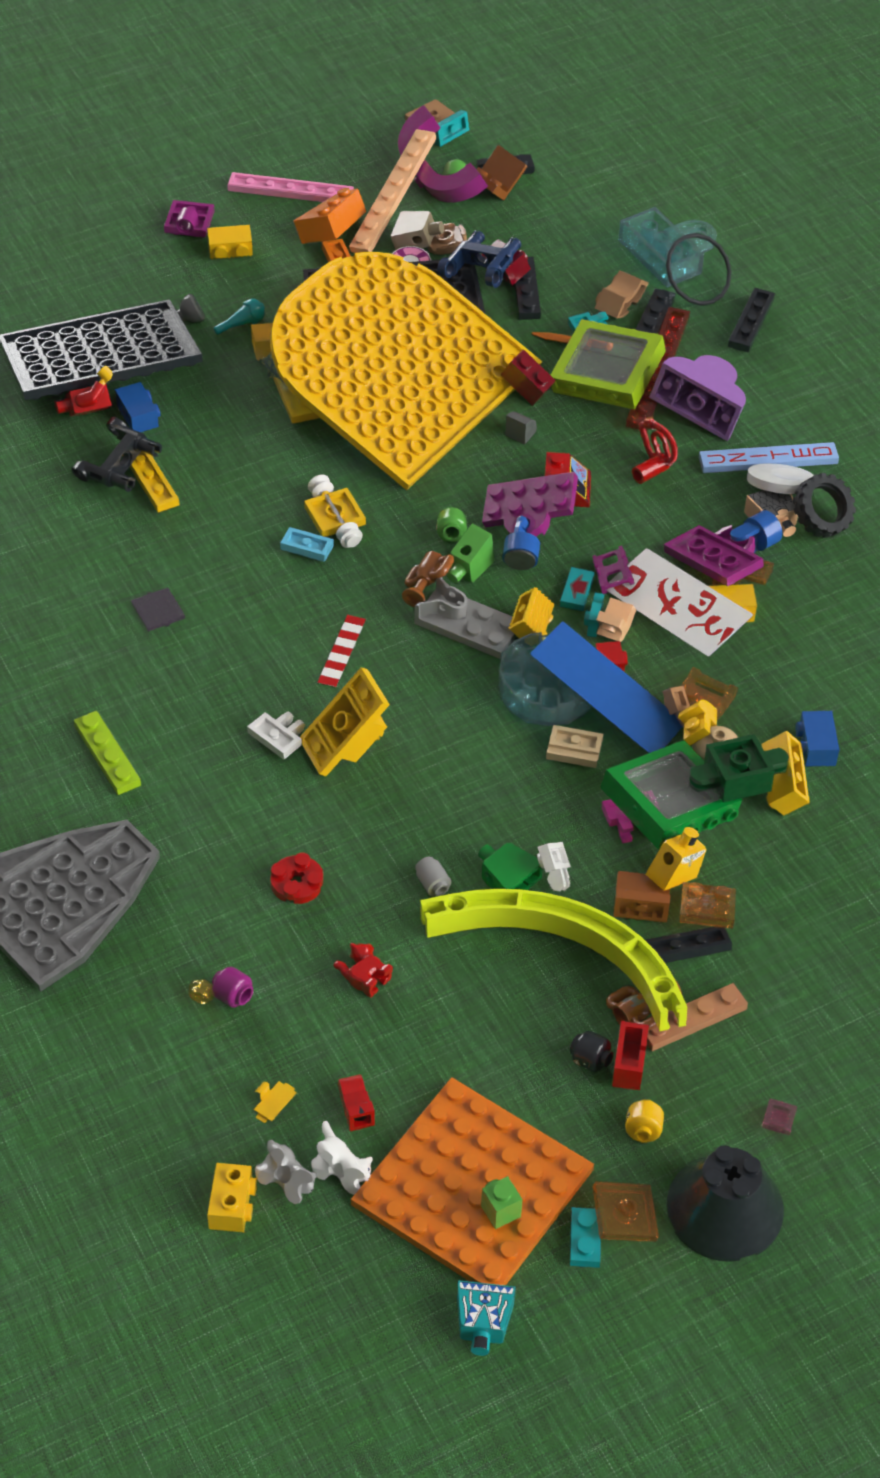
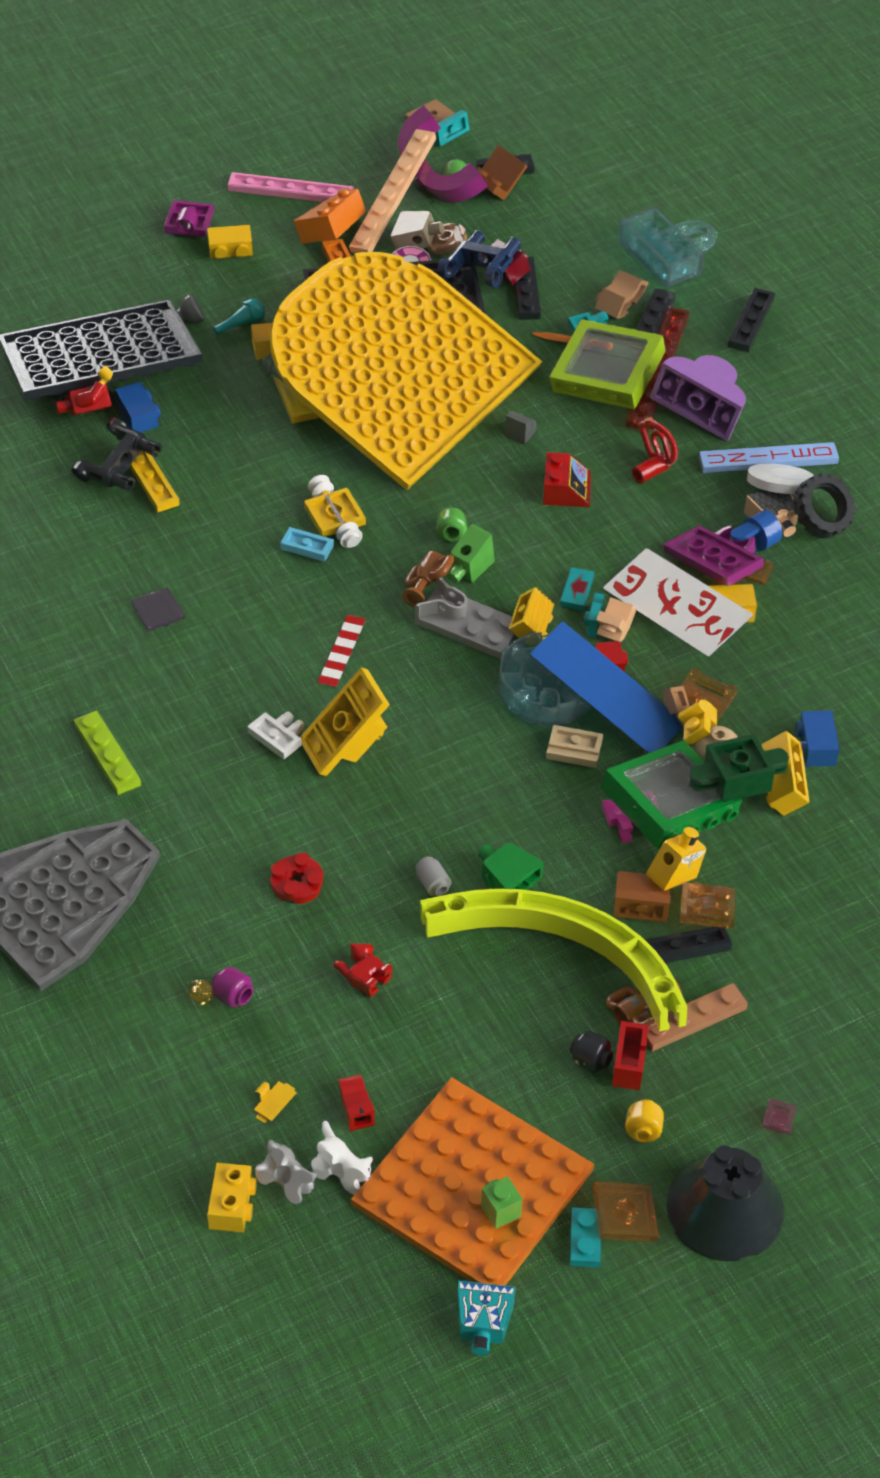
magenta plate [482,472,578,570] -> none
dark red brick [500,349,556,406] -> none
white hinge [537,842,571,891] -> none
magenta piece [592,546,635,594] -> none
black piece [666,233,732,306] -> none

